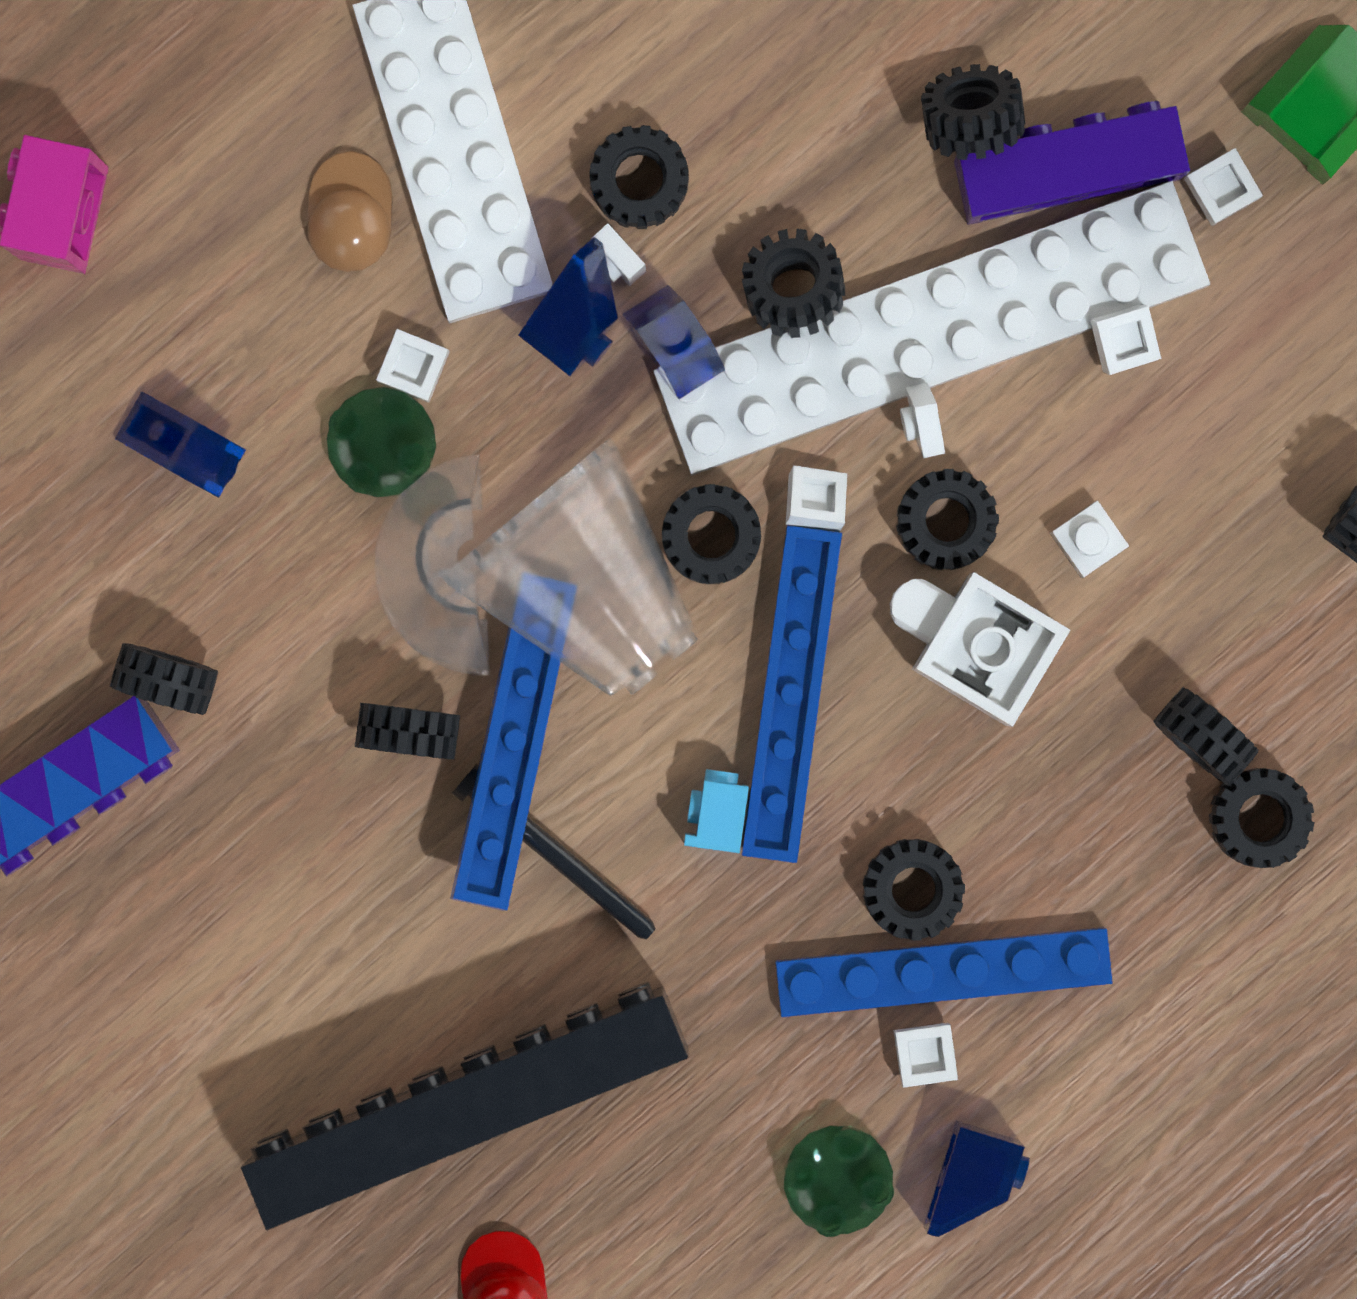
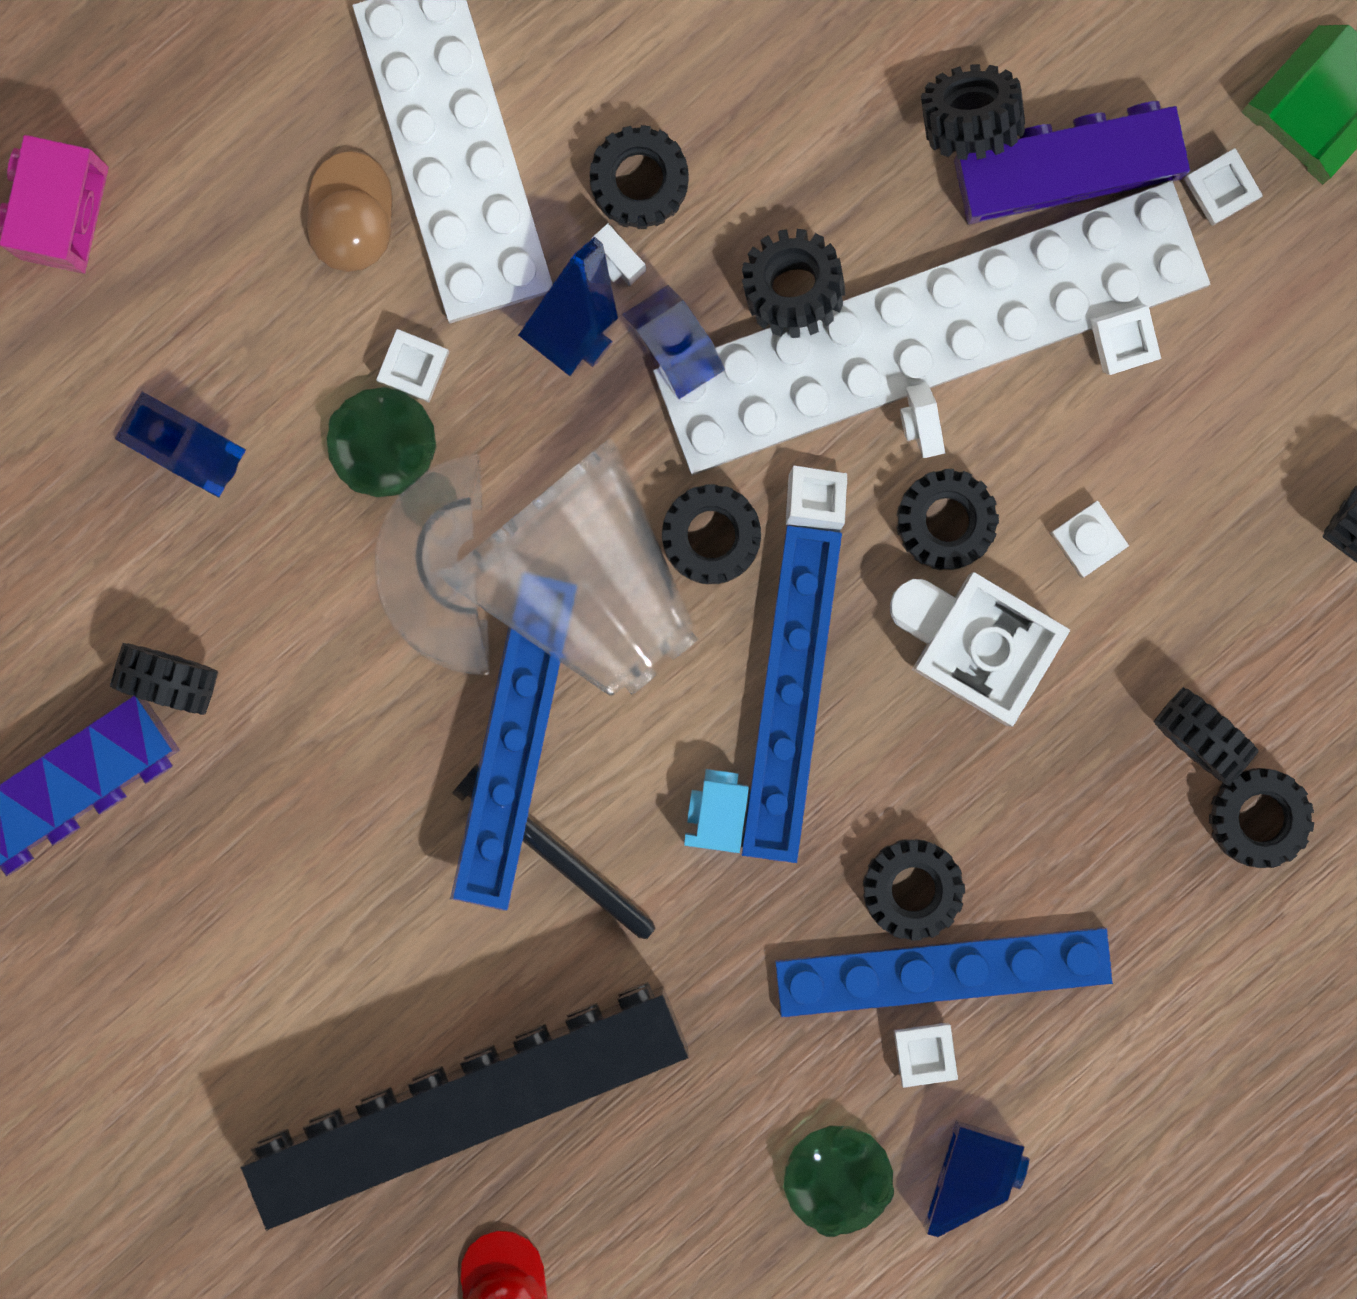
black tyre [355,703,460,760] -> none

